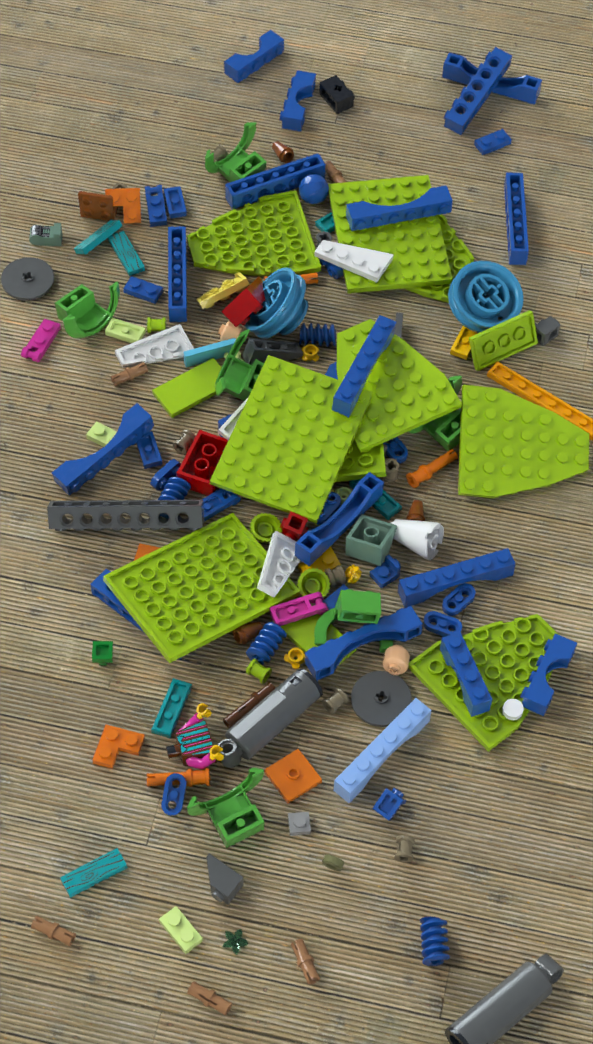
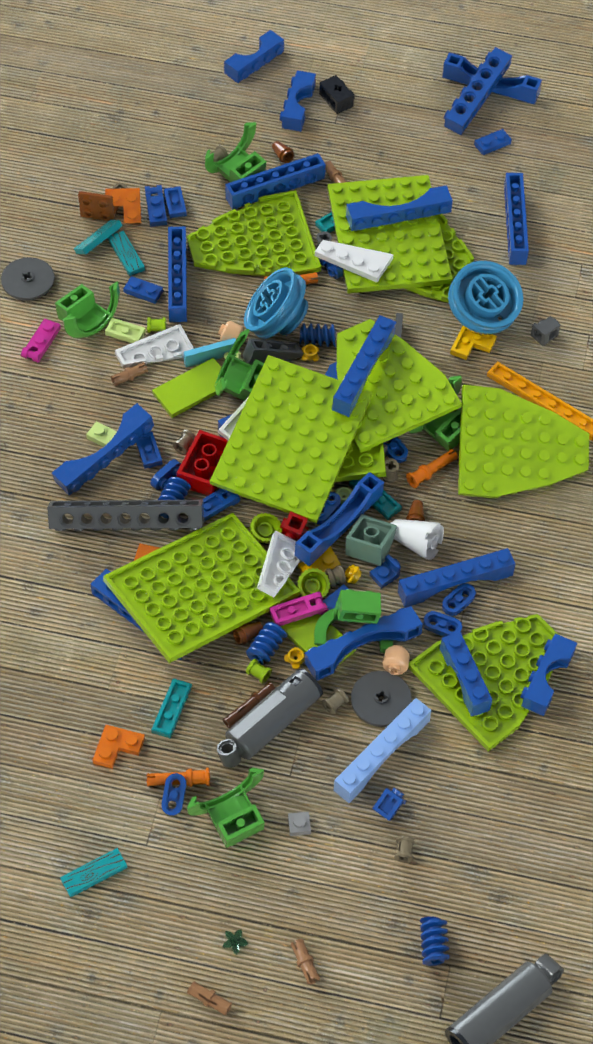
sand green leg [29,223,63,246] -> none
medium nougat pin [31,915,76,947] -> none
green tile [92,641,113,666] -> none
yellowish green plate [159,906,203,954] -> none
torso [166,703,224,770] -> none
light yellow wing [196,272,250,309] -> none
dark grey slope [207,853,244,905] -> none
red slope [221,277,265,327] -> none
orange plate [264,748,322,804] -> none
blue piece [299,174,329,204] -> none
olive tile [322,854,344,871] -> none
lime tile [469,310,538,371] -> none
white tile [502,699,524,720] -> none

